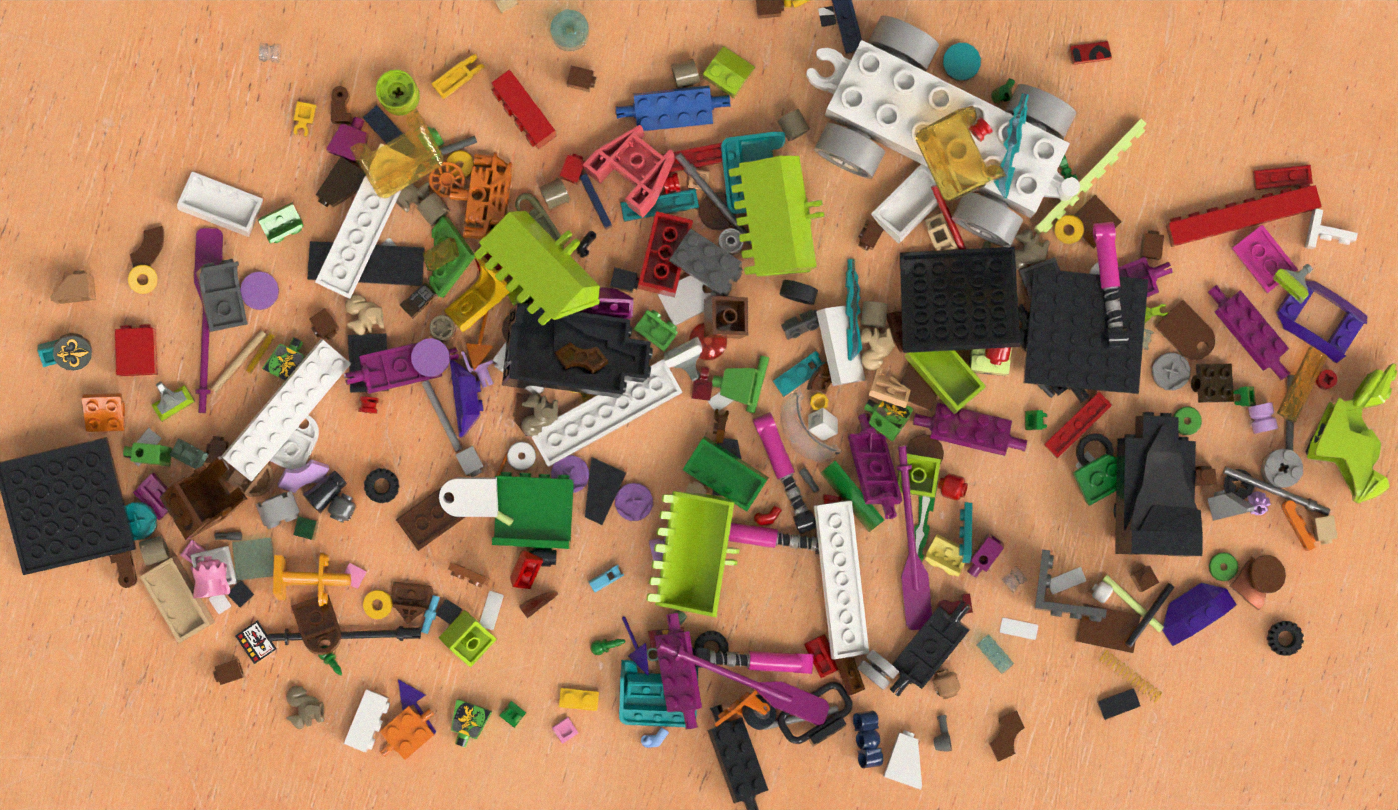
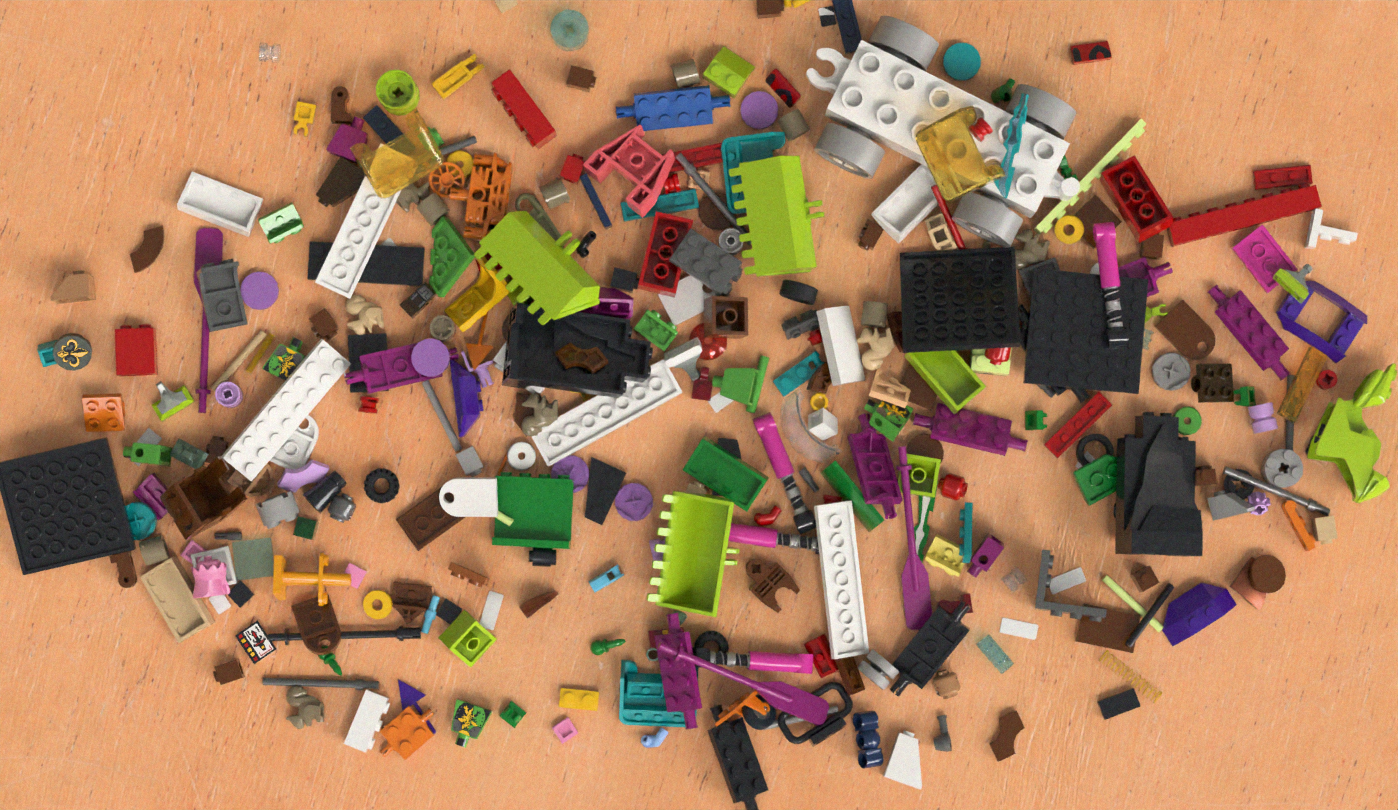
yellow piece [128,265,157,294] -> none
clear yellow plate [423,237,459,271] -> none
red slope [510,550,543,589] -> none
dark purple piece [622,617,649,675] -> none
reddish brown plate [713,409,729,443] -> none
teal sword [845,259,863,361] -> none
white piece [1091,581,1113,603] -> none
bright green piece [1209,553,1238,581] -> none
black tyre [1267,621,1304,656] -> none
none -> lavender wheel [215,382,244,408]
none -> dark grey bar [263,677,379,690]
none -> medium lavender tile [740,91,778,130]
none -> reddish brown piece [746,559,800,613]
none -> red slope [765,68,801,108]
none -> red plate [807,330,823,346]
none -> red brick [1100,155,1173,243]

